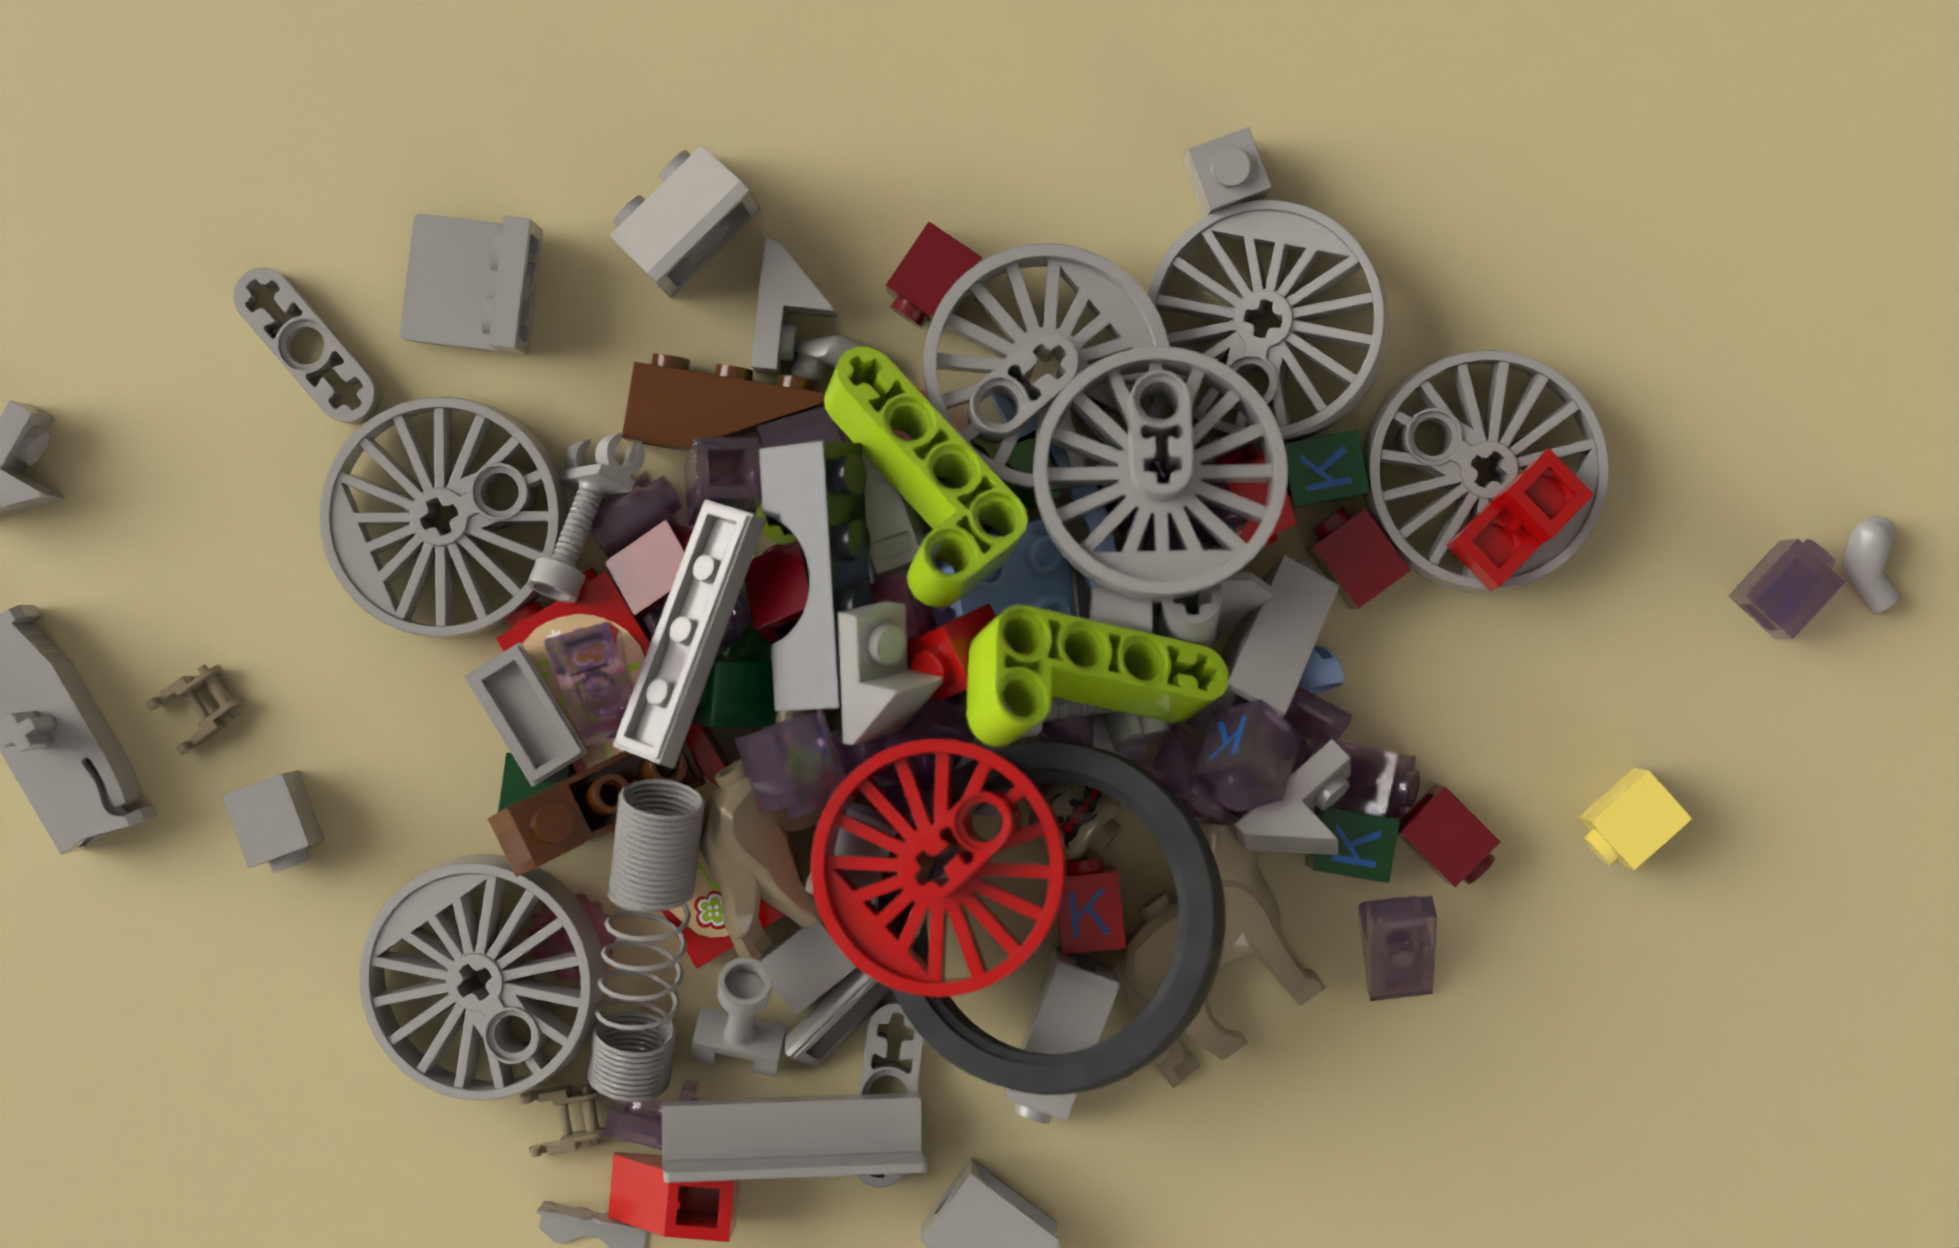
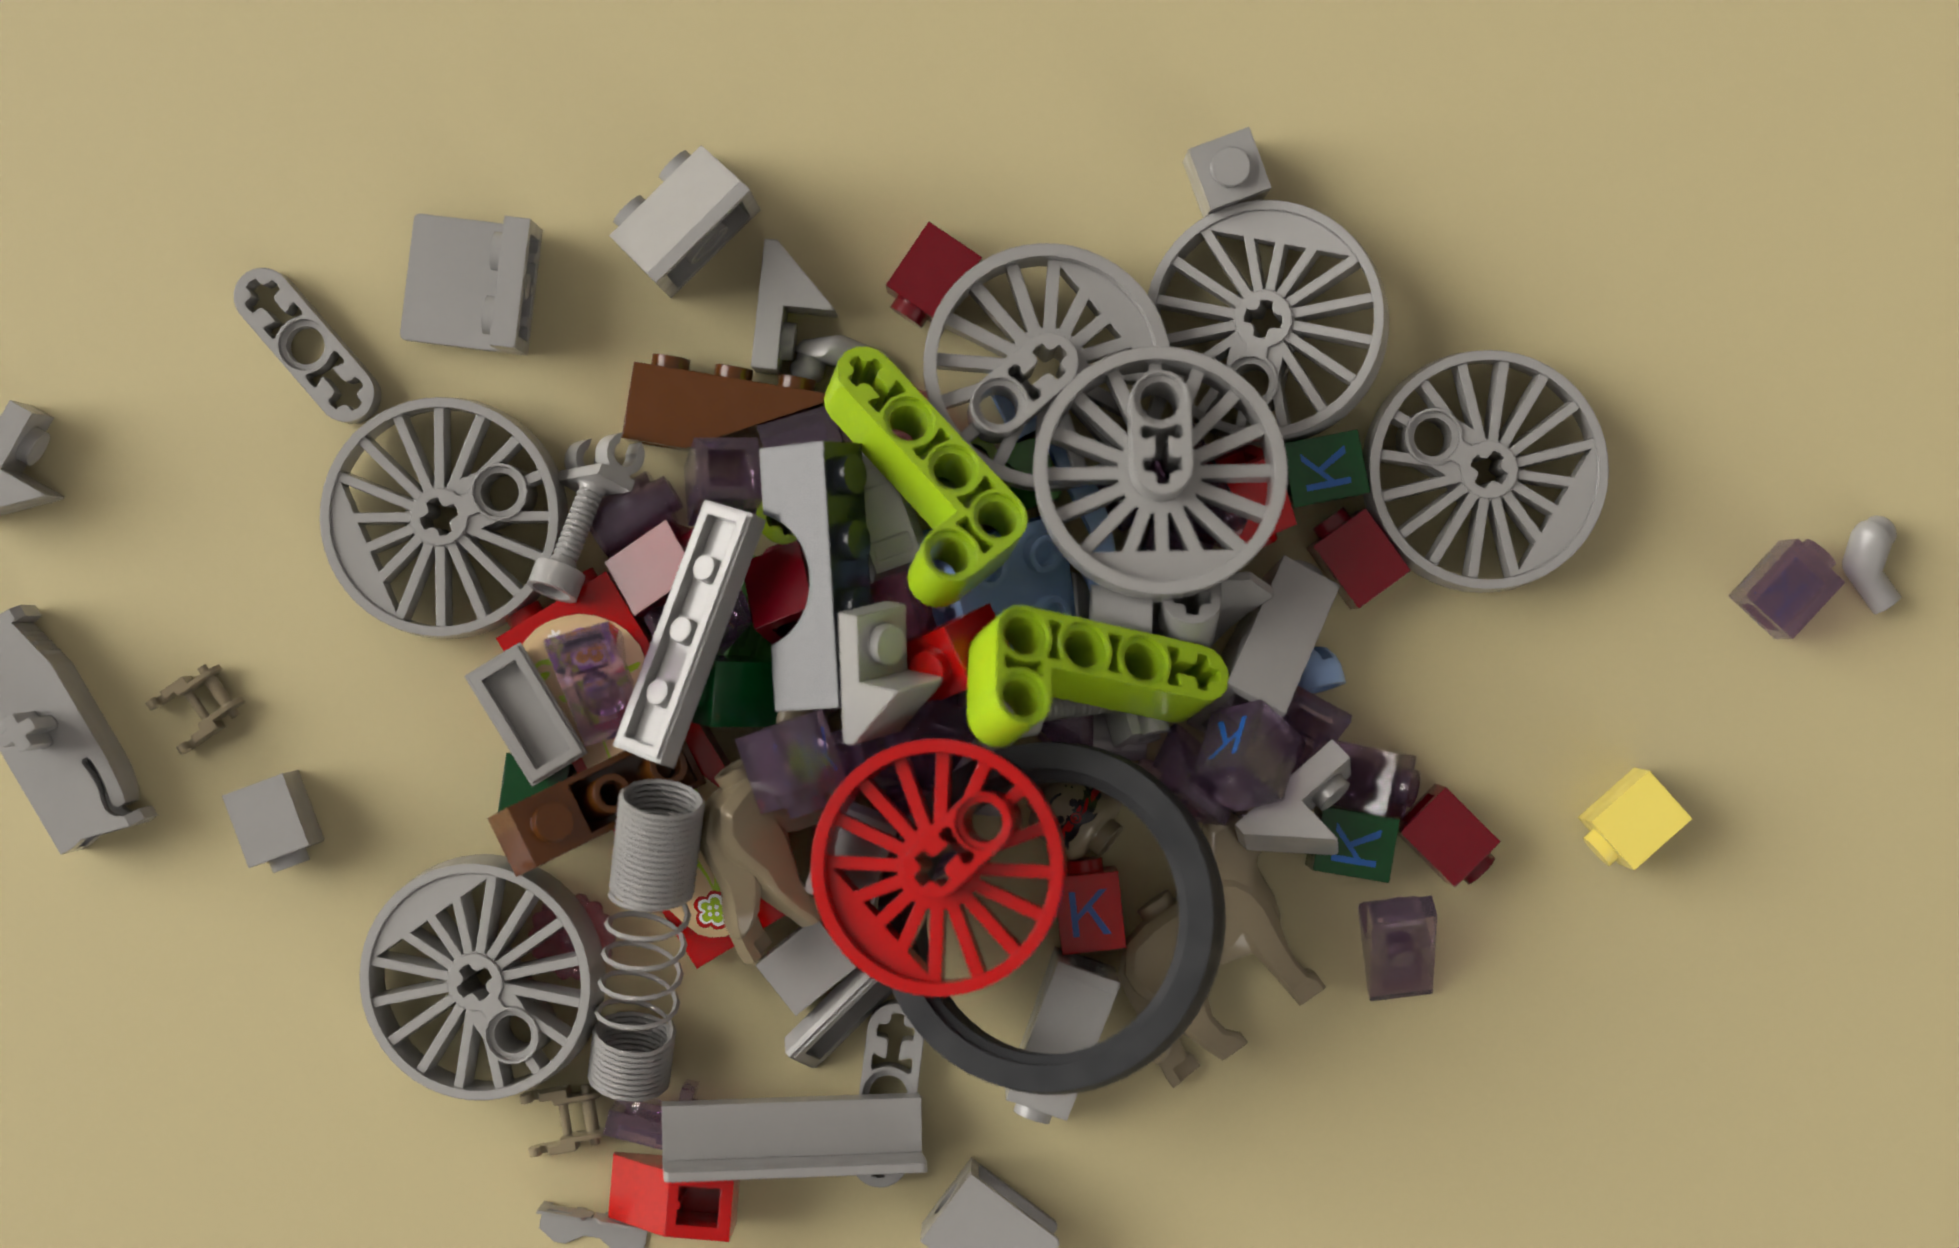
light grey bar [690,957,787,1077] -> none
red slope [1446,448,1594,592] -> none

